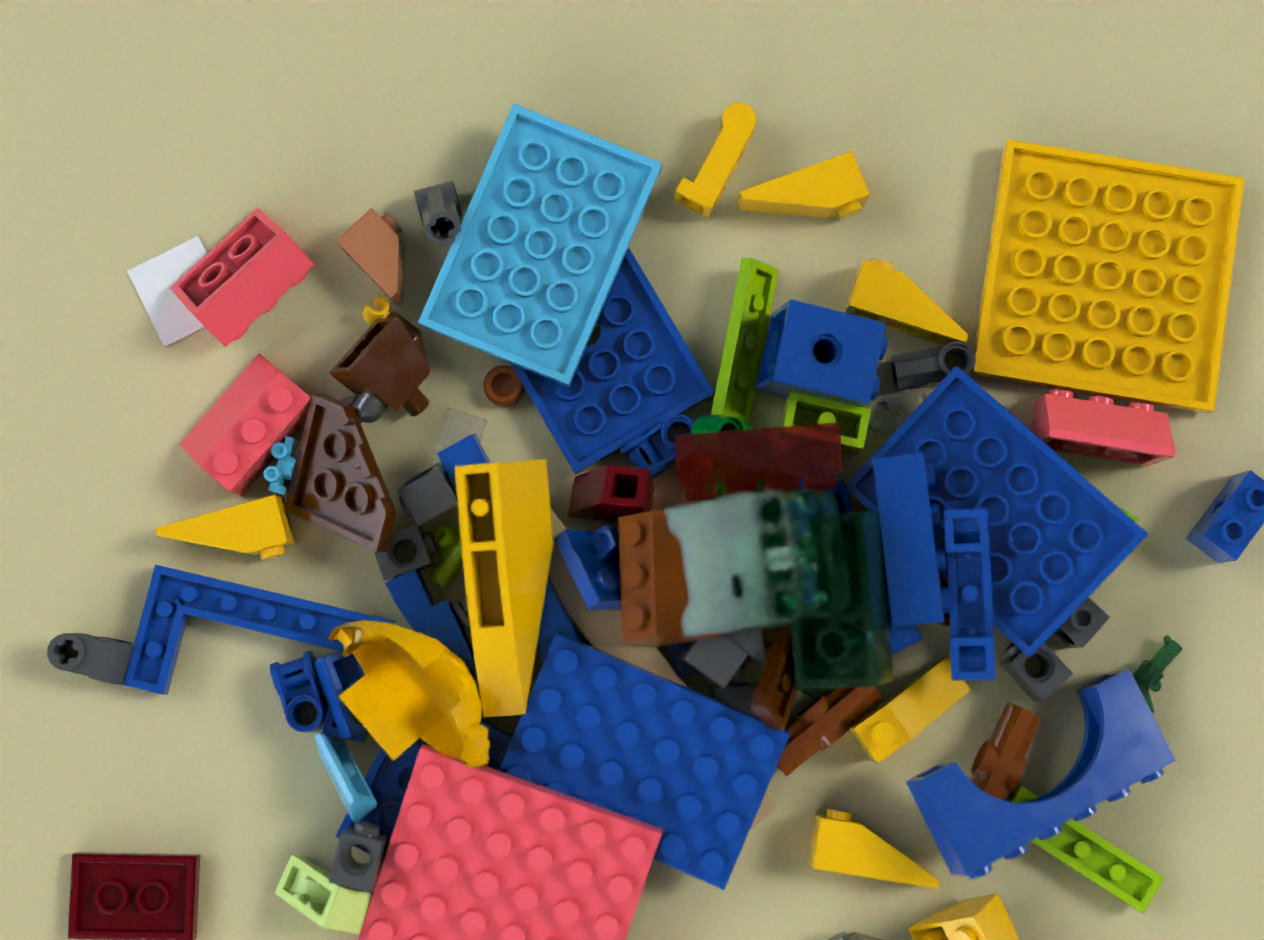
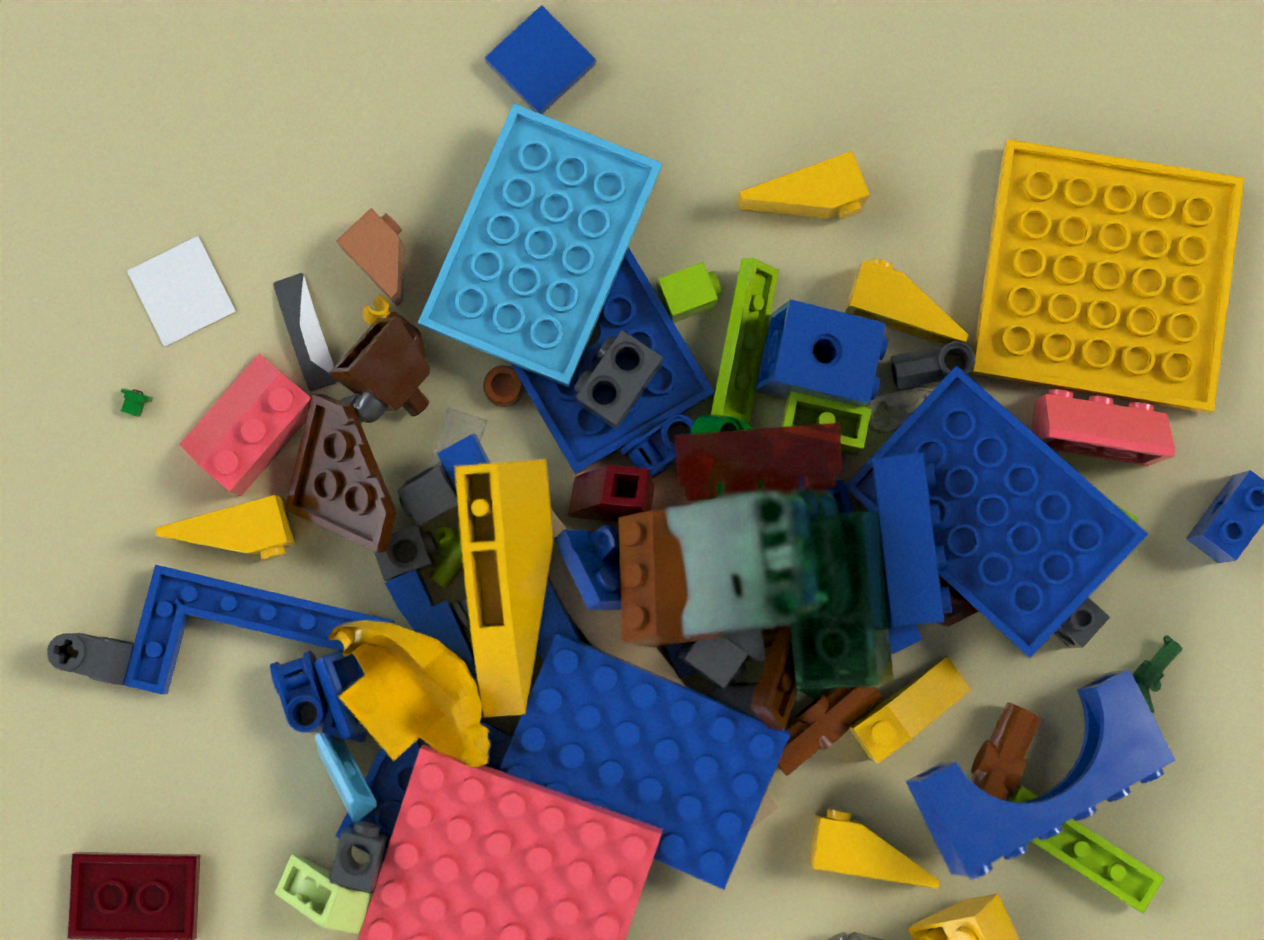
coral slope [170,208,315,347] -> none
medium azure piece [263,436,299,496] -> none
dark grey piece [414,181,462,246] -> none
yellow leg [675,102,757,218] -> none
blue slope [944,508,996,680] -> none
dark grey brick [1000,642,1073,702] -> none
none -> green piece [121,388,153,417]
none -> dark grey sticker [273,273,338,391]
none -> blue tile [485,5,596,114]
none -> dark grey brick [574,330,663,430]
none -> lime brick [657,262,722,323]

